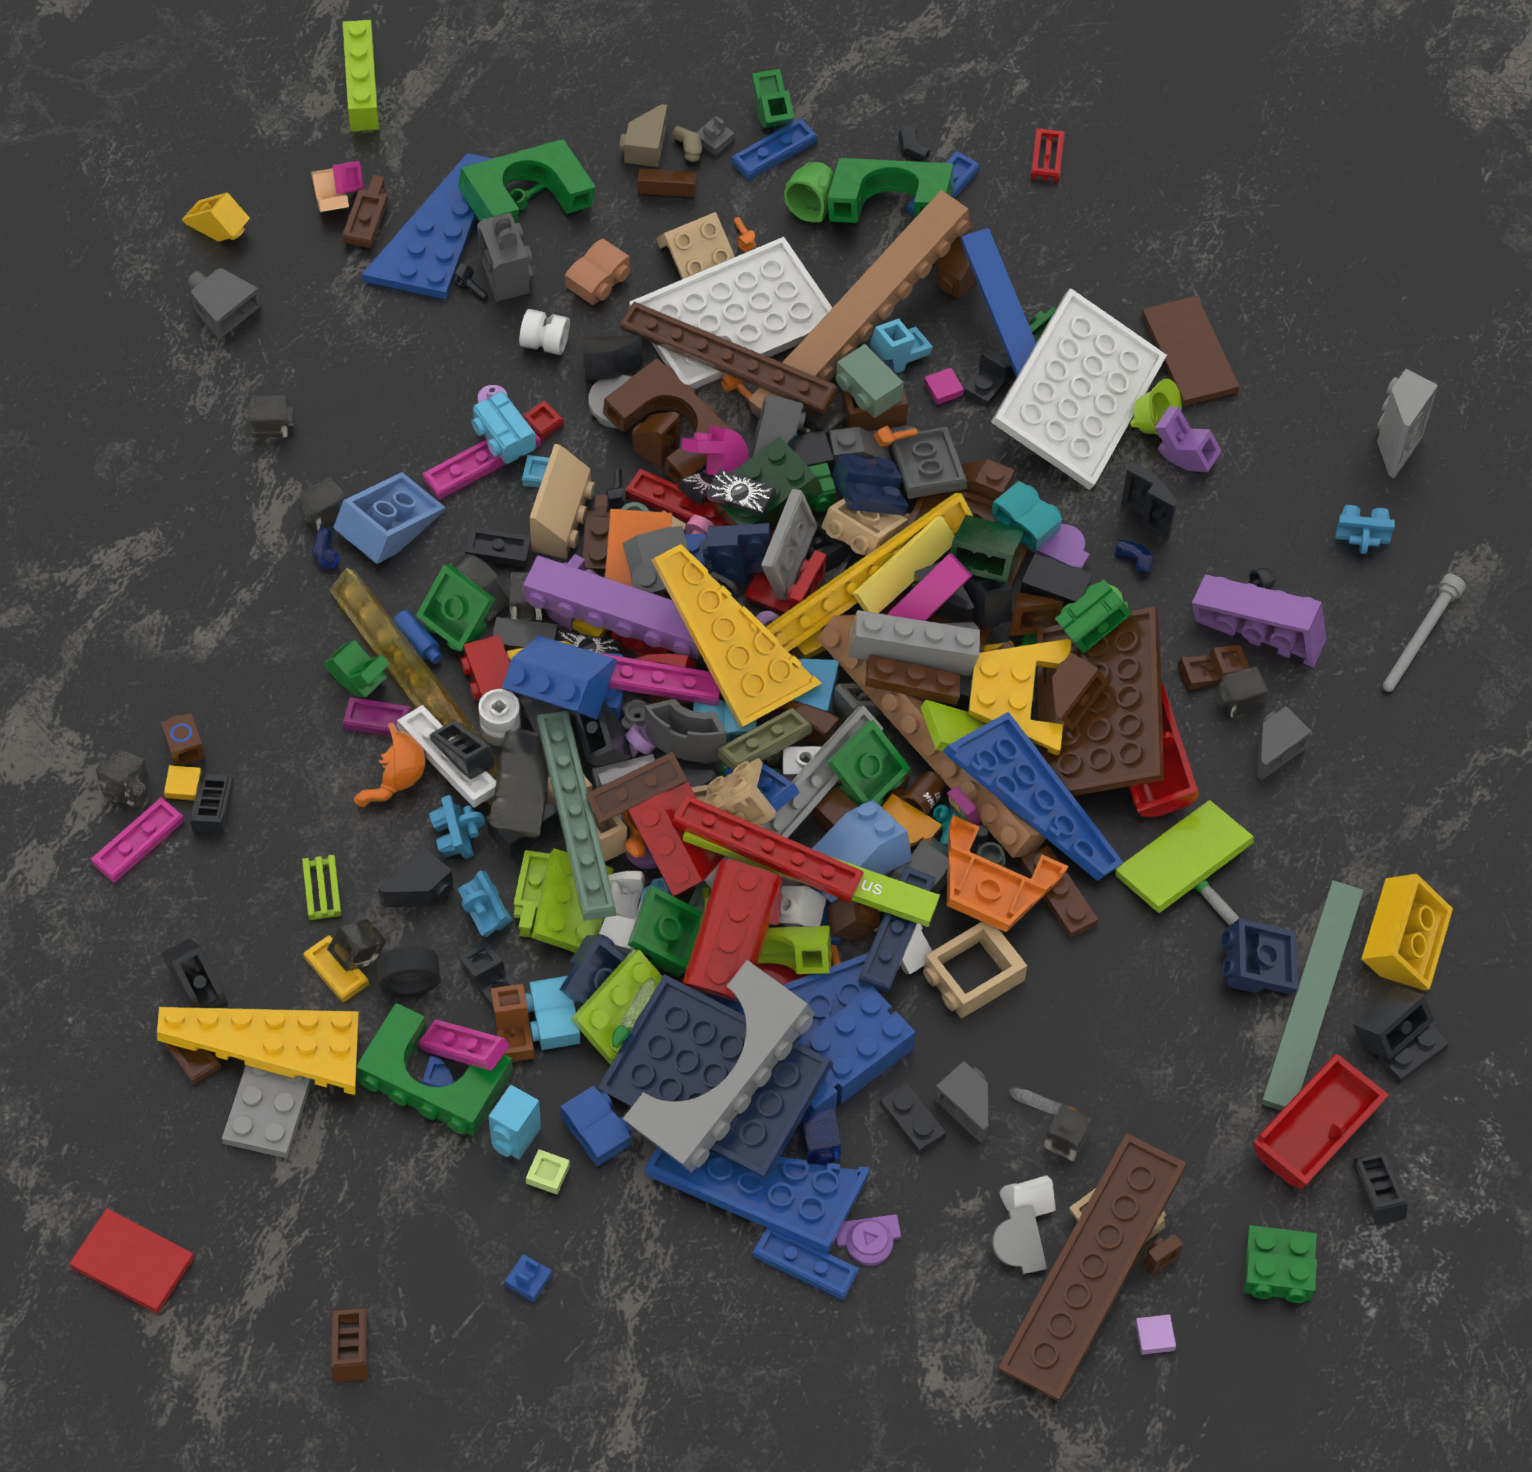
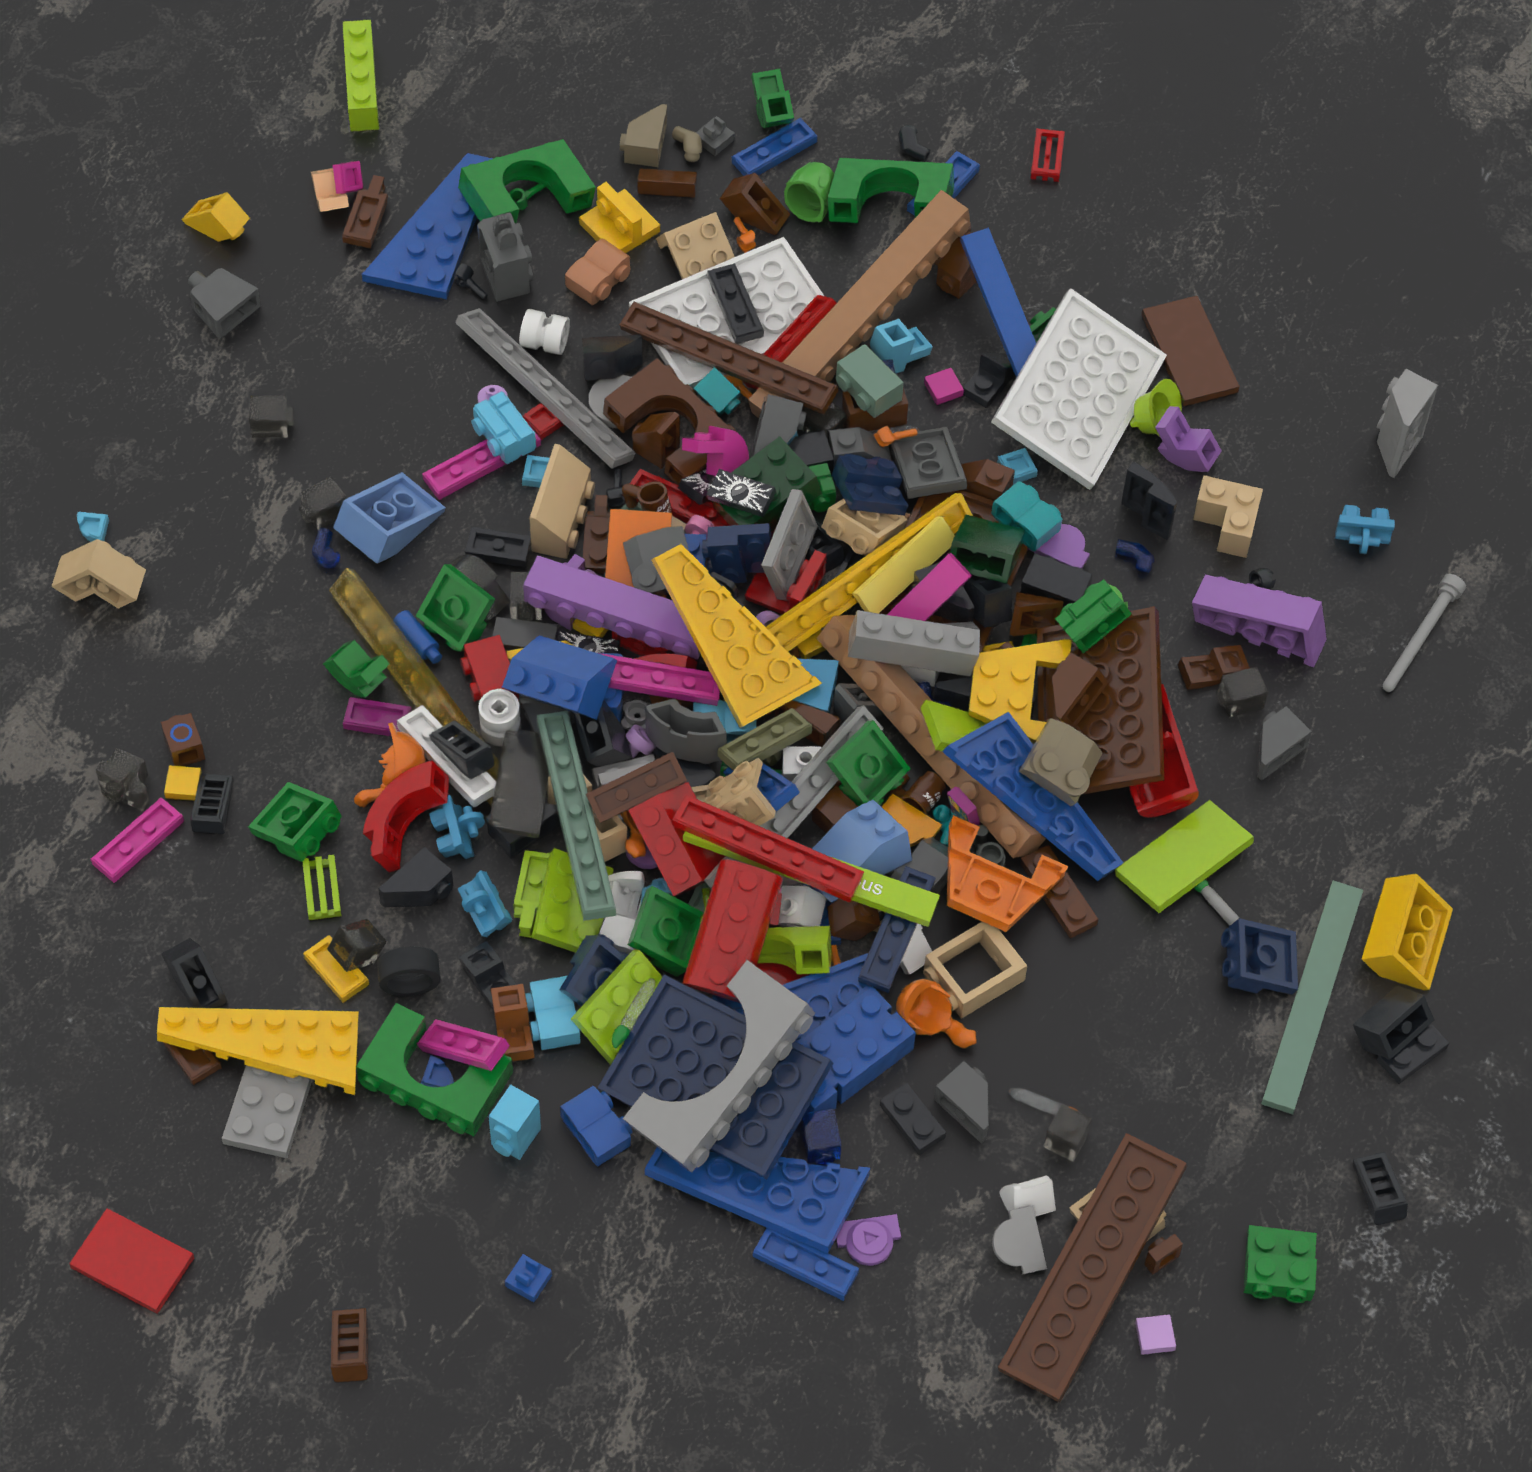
yellowish green plate [526,1150,570,1194] -> none
reddish brown plate [865,655,960,705] -> none
red container [1253,1054,1389,1188] -> none
none -> tan brick [51,539,146,608]
none -> medium azure tile [77,512,109,542]
none -> green plate [248,782,342,862]
none -> red arch [363,760,449,873]
none -> light grey tile [456,308,635,468]
none -> yellow bracket [579,182,661,253]
none -> reddish brown piece [622,482,672,513]
none -> teal brick [694,367,741,417]
none -> black tile [707,263,764,344]
none -> reddish brown slope [720,173,790,235]
none -> red tile [743,295,837,390]
none -> orange piece [896,979,977,1048]
none -> medium azure tile [997,448,1038,484]
none -> dark tan slope [1019,718,1102,806]
none -> tan brick [1193,475,1263,558]

